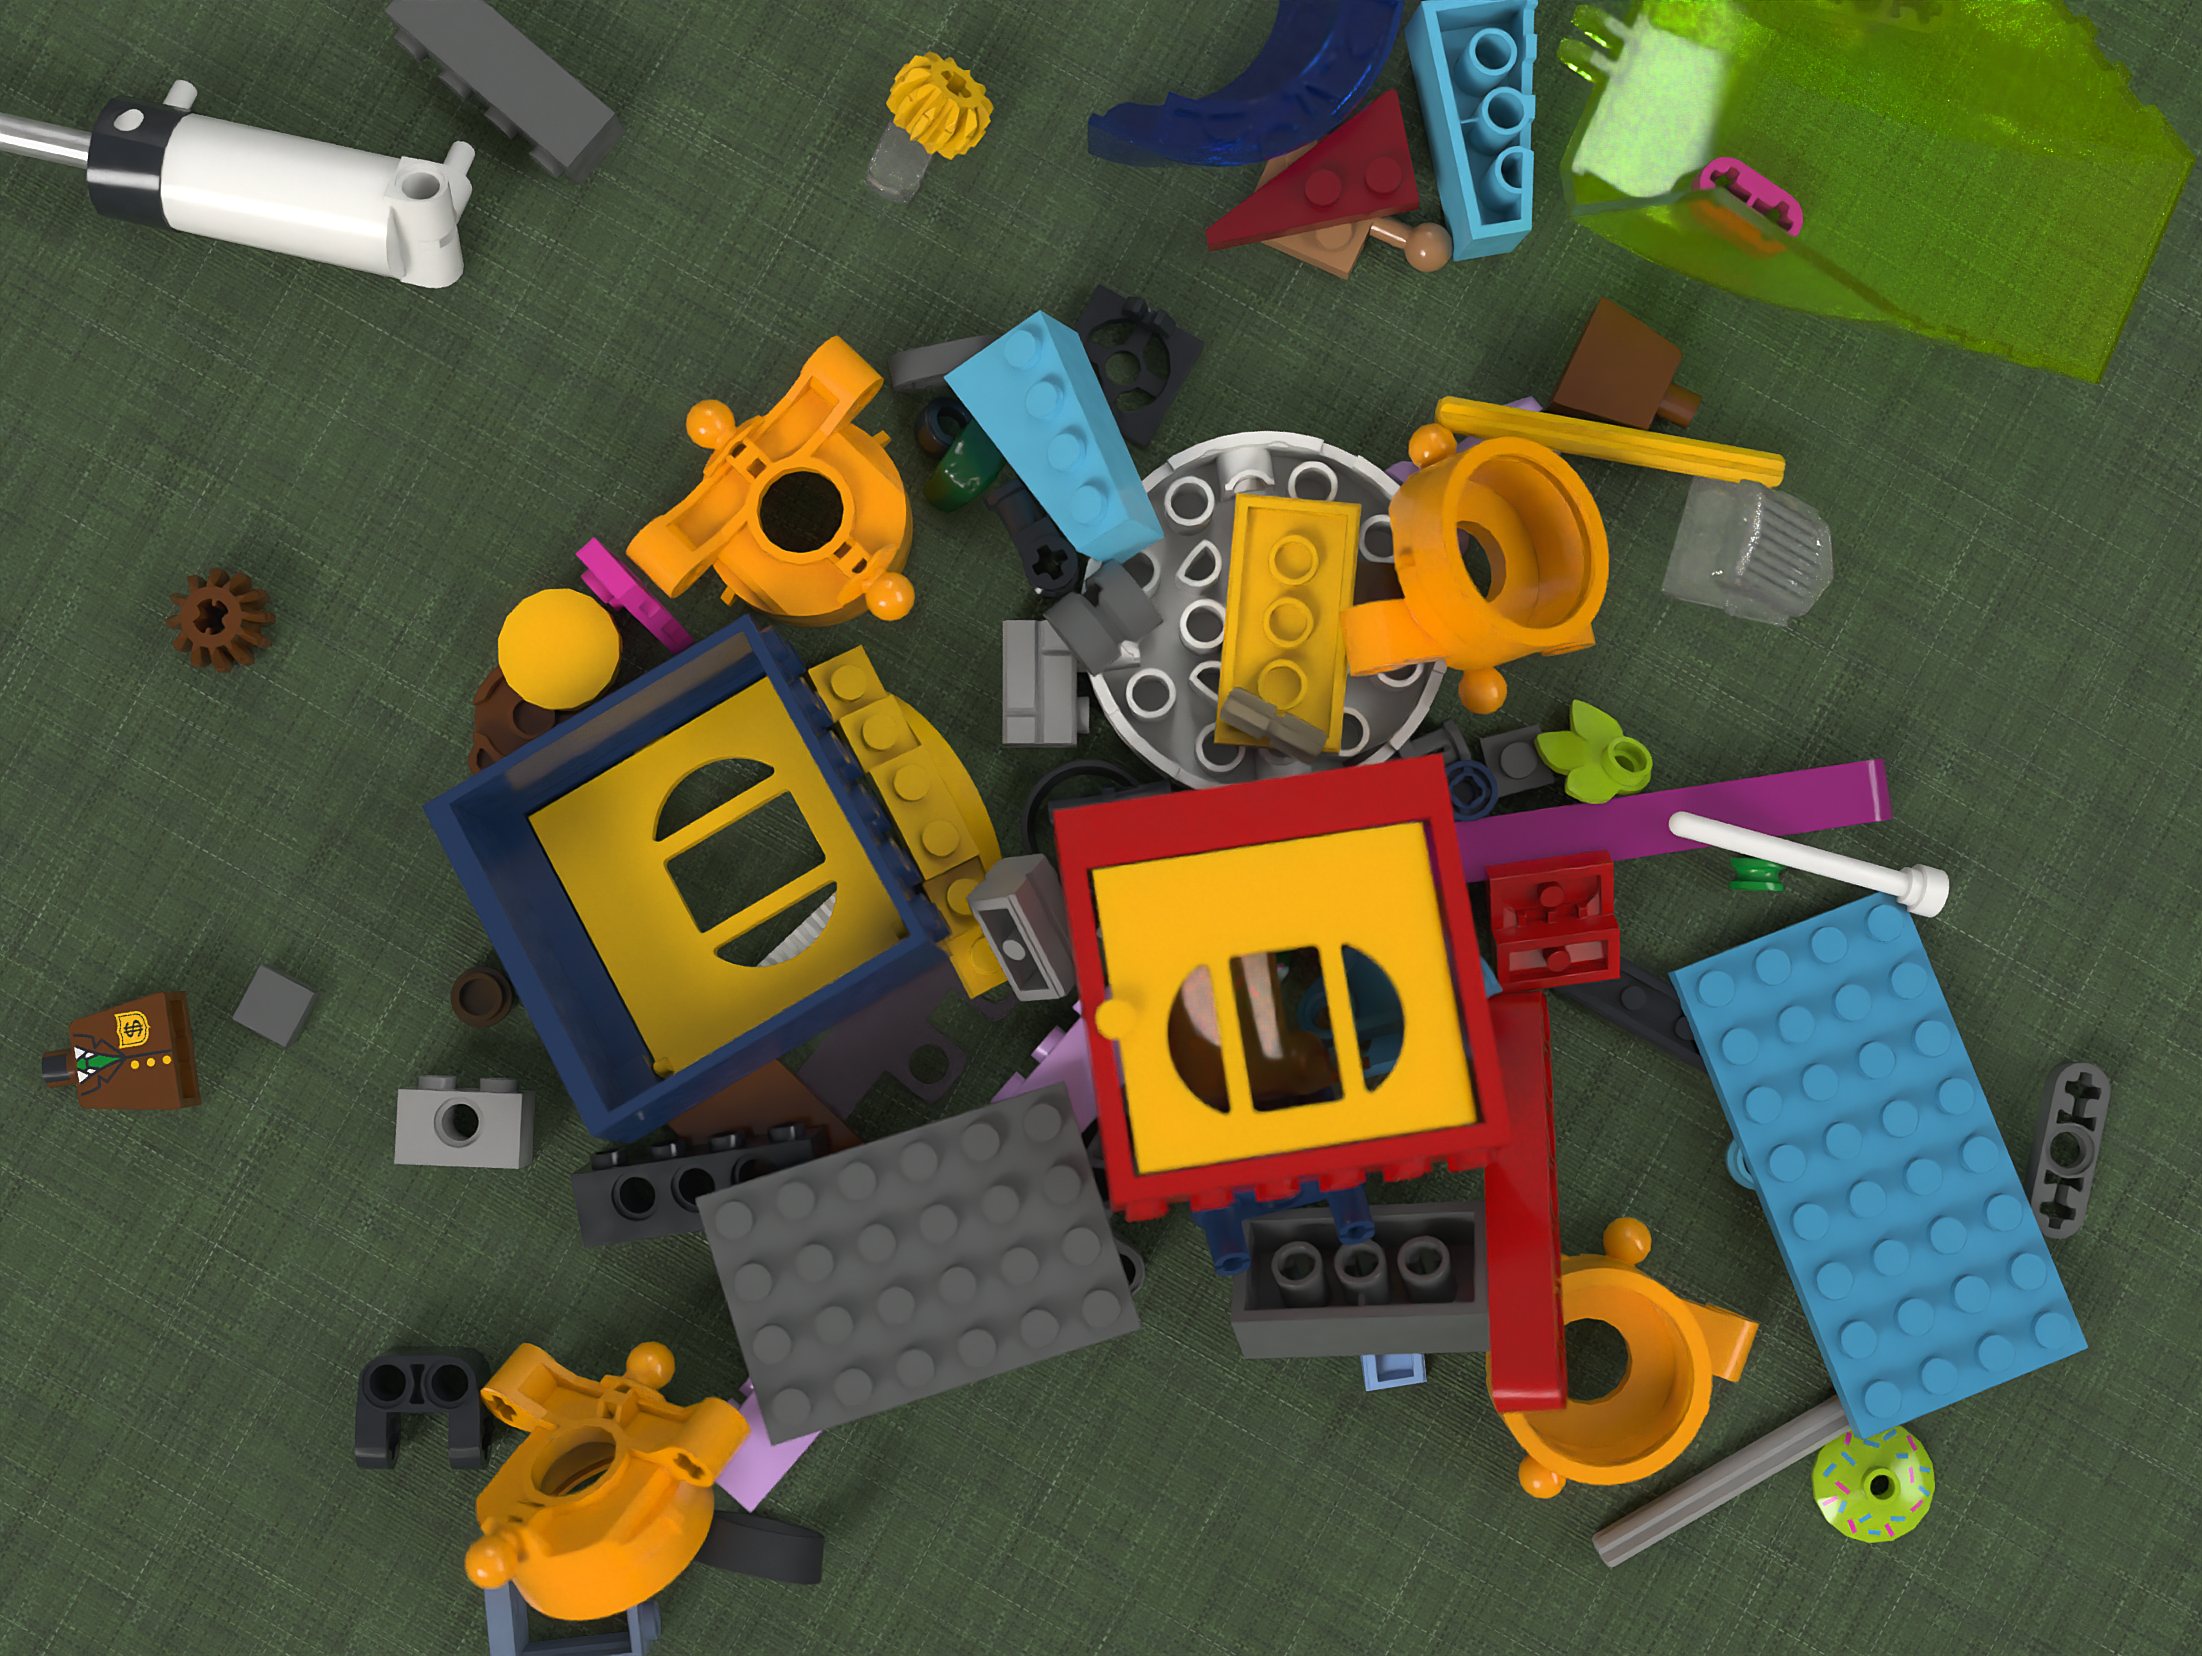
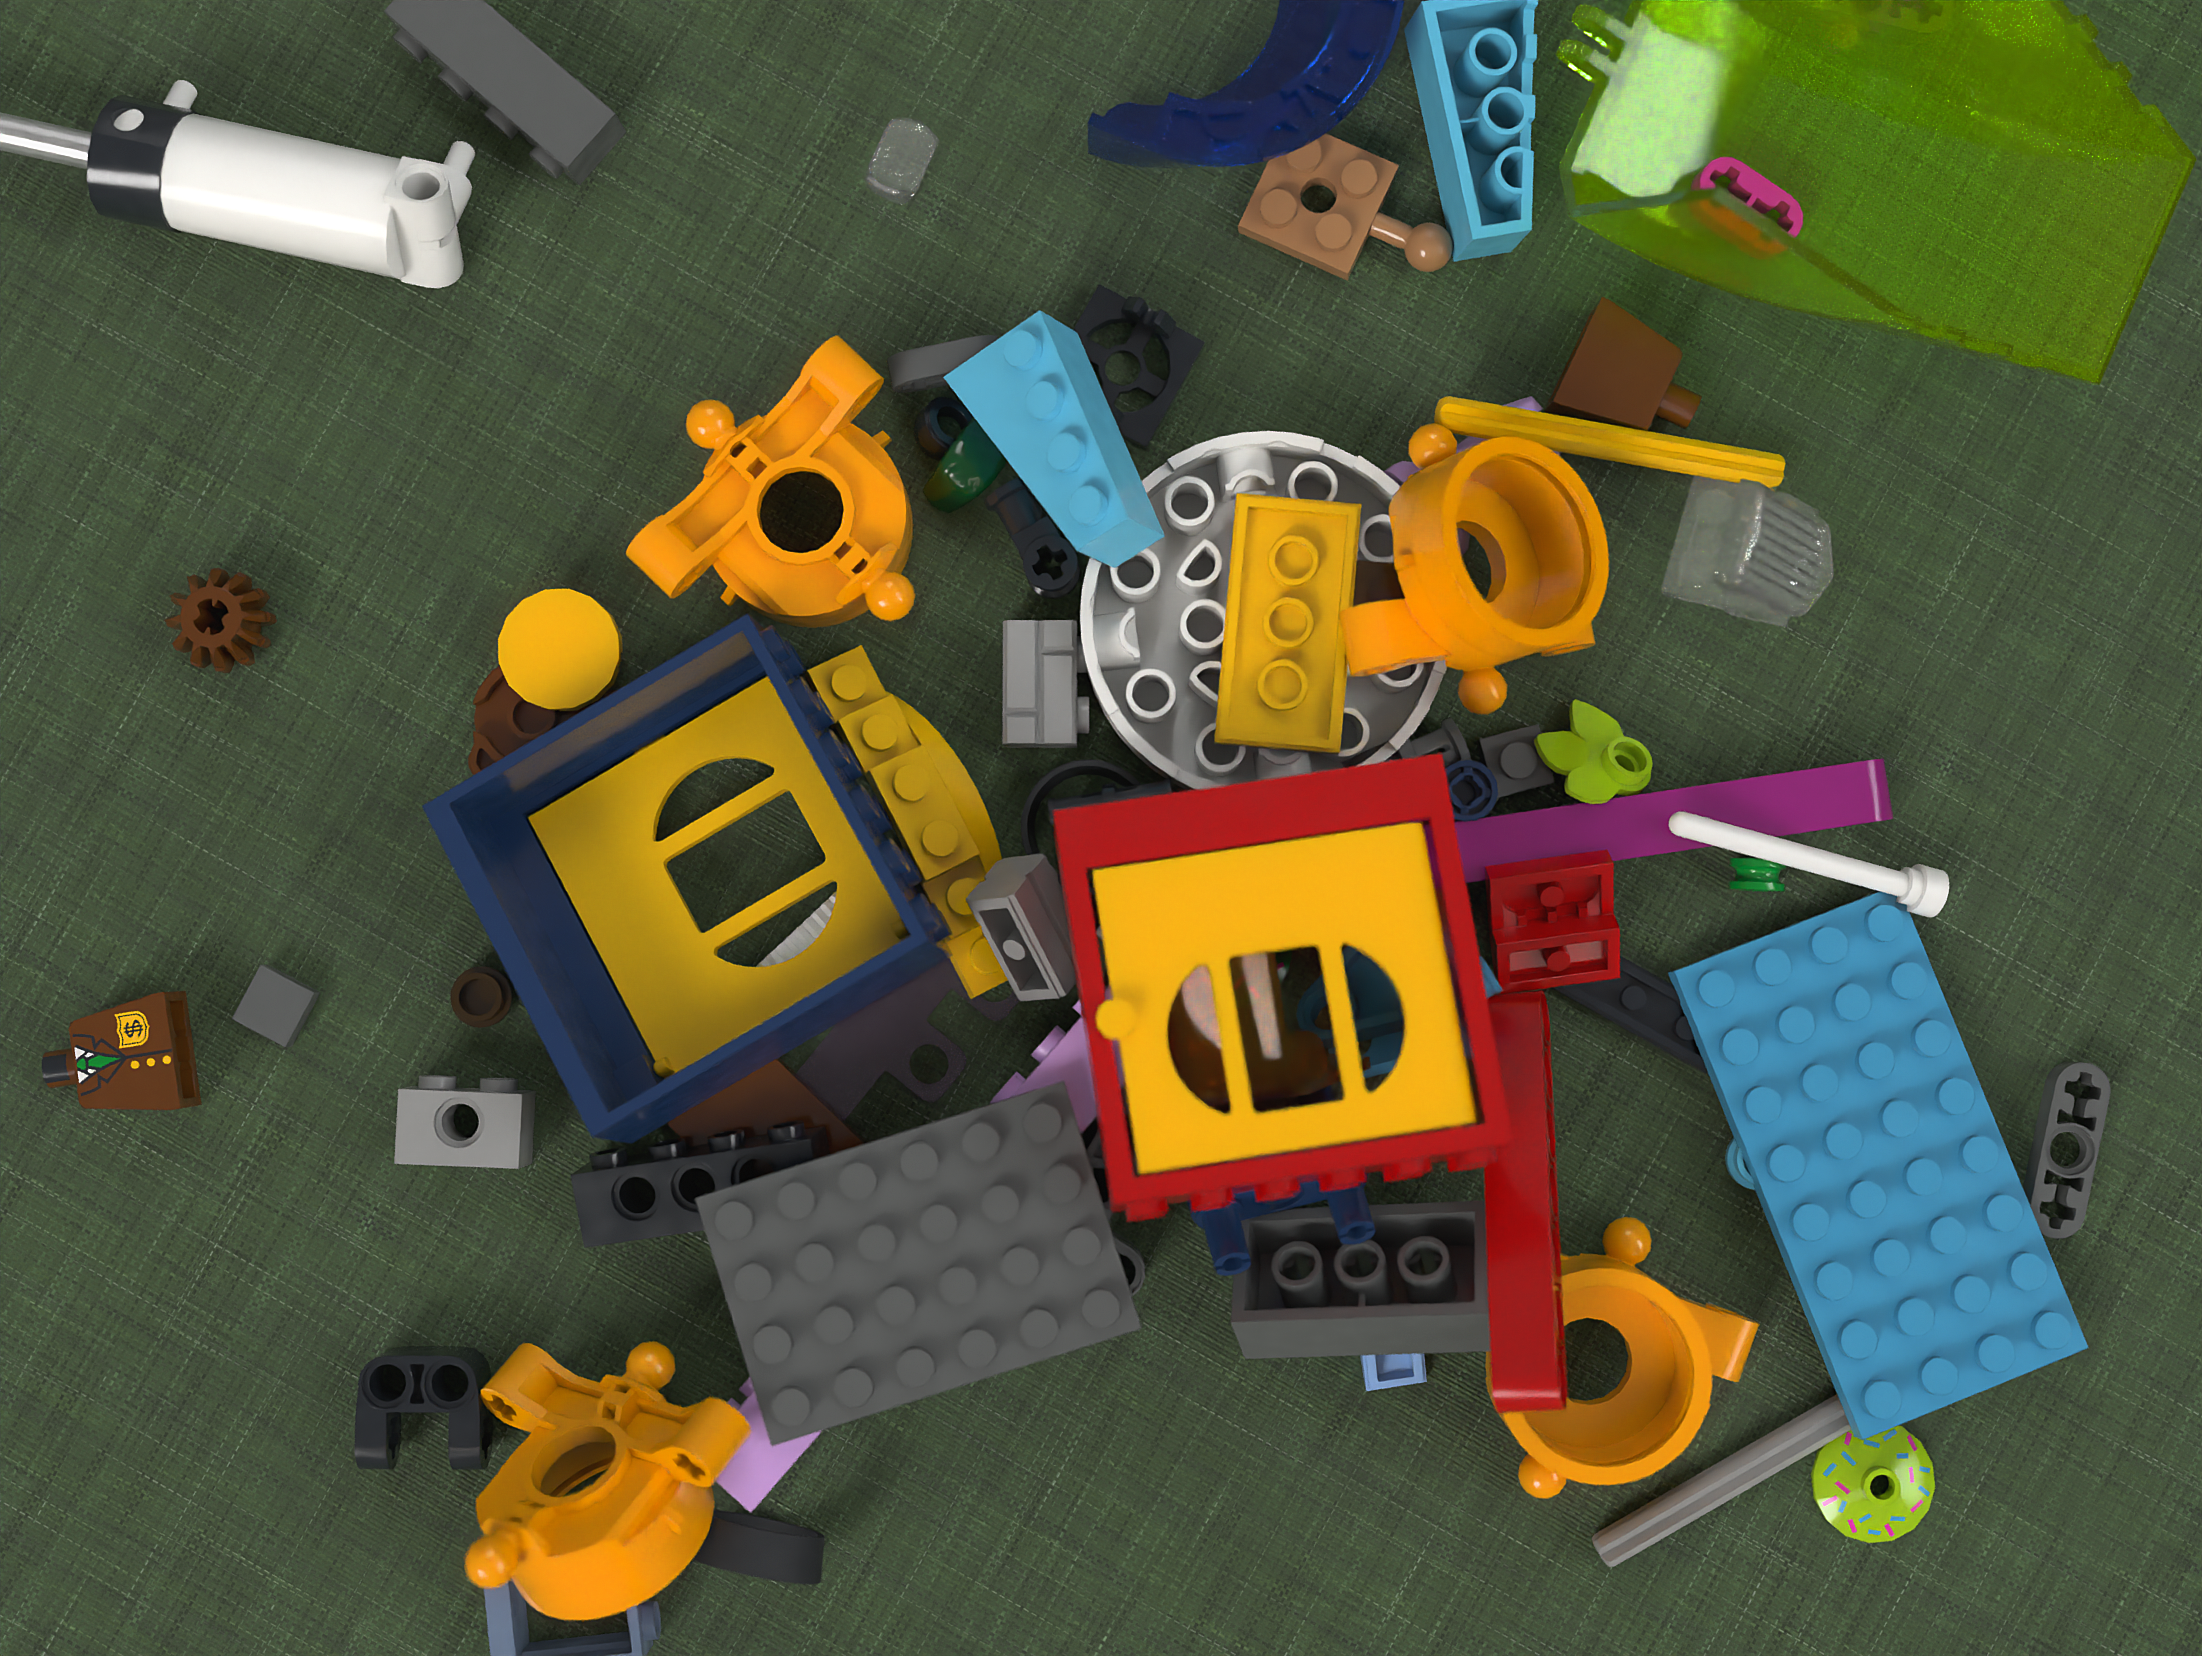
dark pink wing [576,537,695,656] -> none
yellow gear [886,51,994,159] -> none
dark grey wheel [1043,558,1164,677] -> none
dark red wing [1205,89,1420,252] -> none
dark tan piece [1219,687,1327,765] -> none

